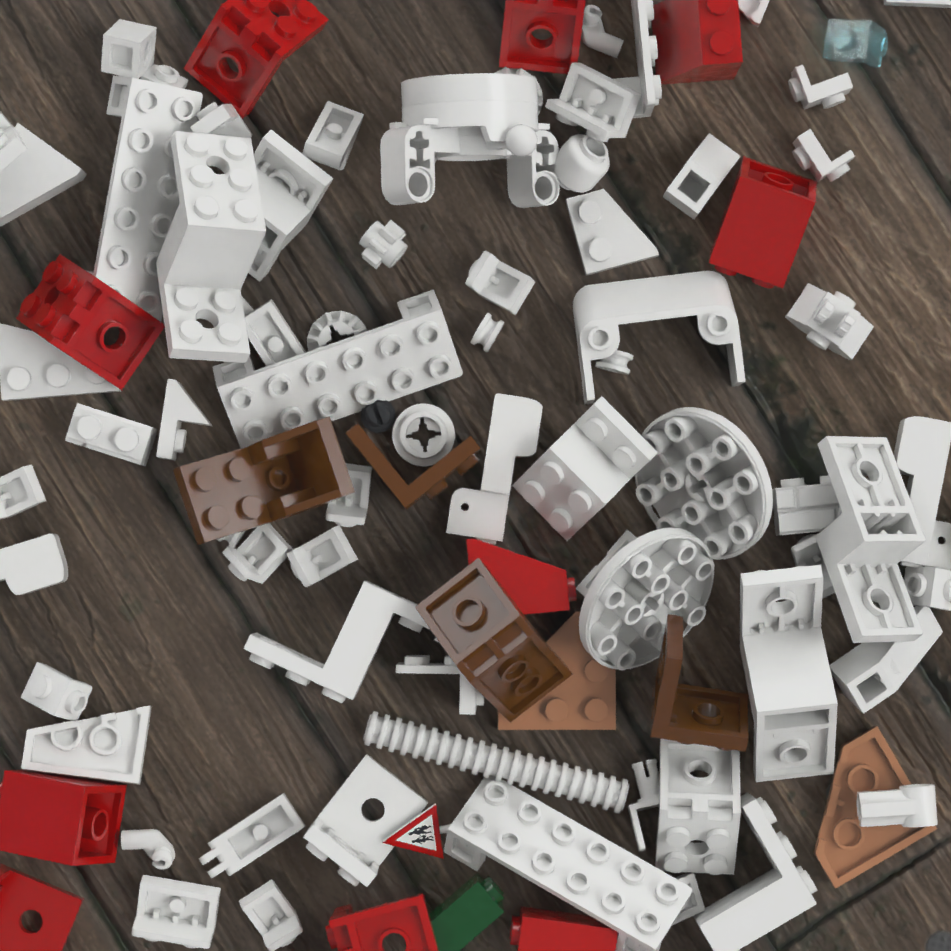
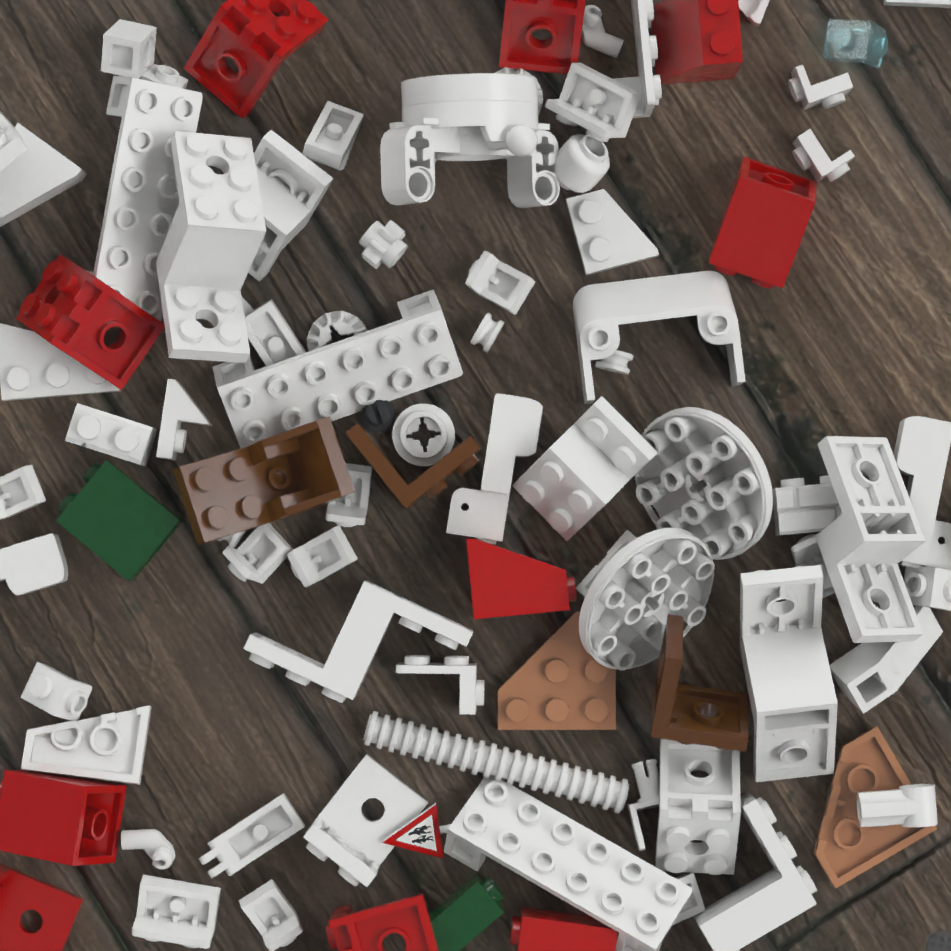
white bracket [190,102,252,138] -> none
reddish brown bracket [415,558,573,723] -> none
white slope [663,133,740,219] -> none
white hinge [785,283,874,360] -> none
none -> dark green brick [56,460,183,581]

